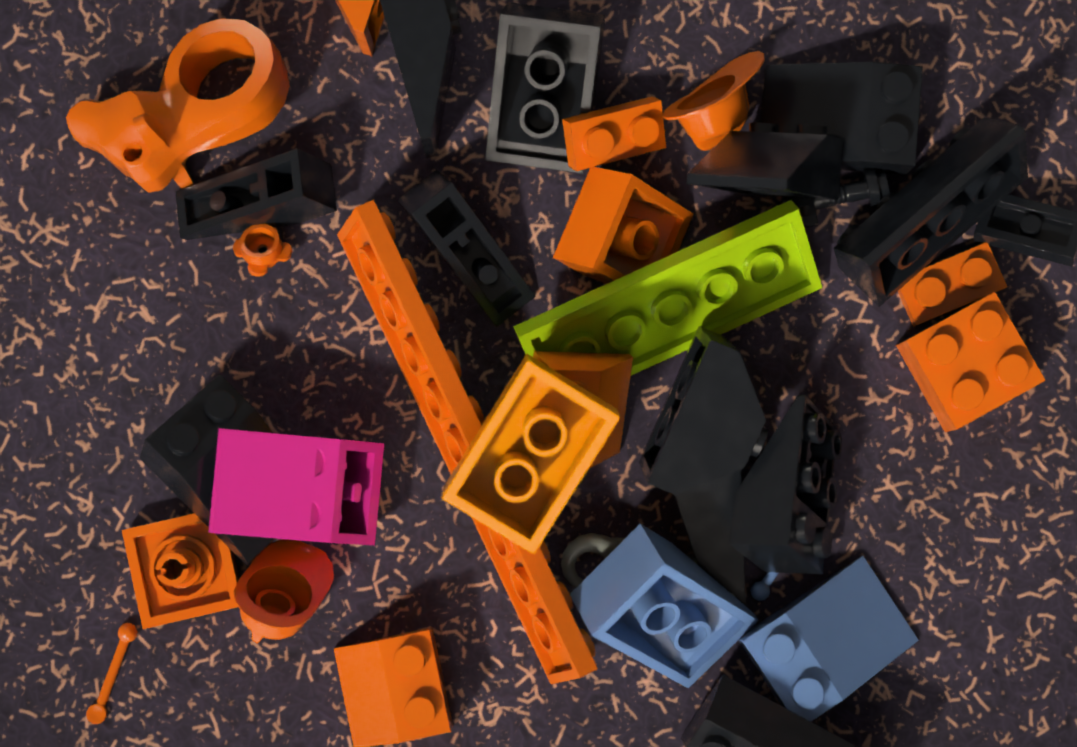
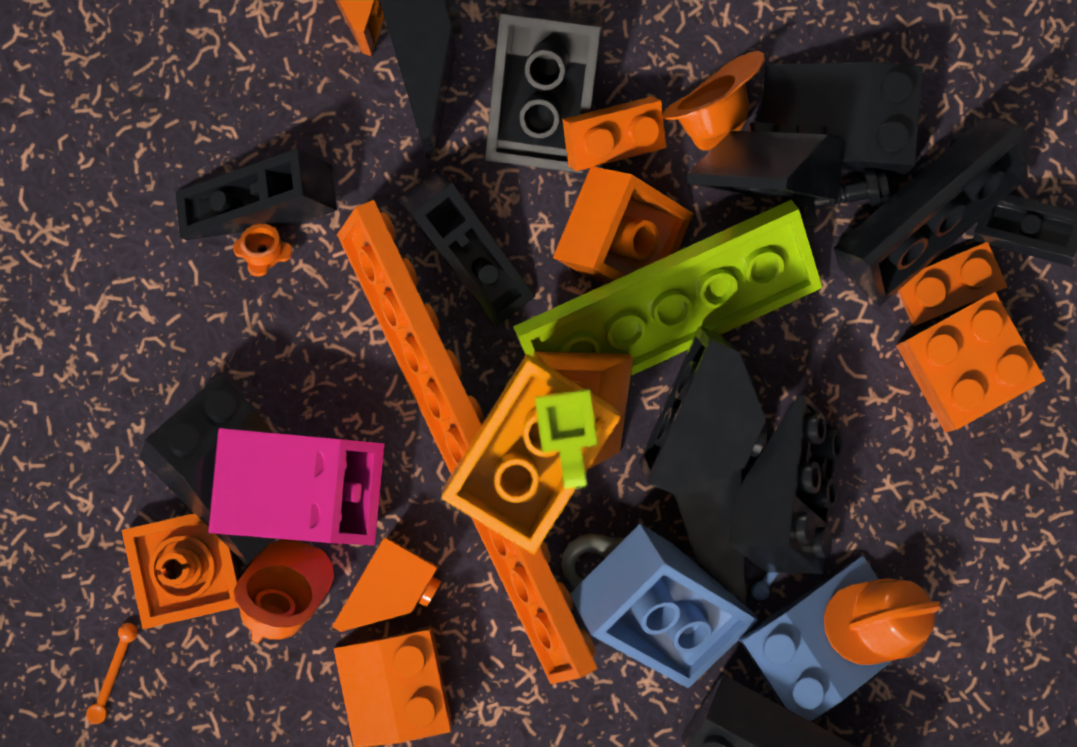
orange animal [66,18,290,192] -> none
none -> orange slope [332,537,442,632]
none -> lime plate [535,389,598,489]
none -> orange piece [823,578,941,665]

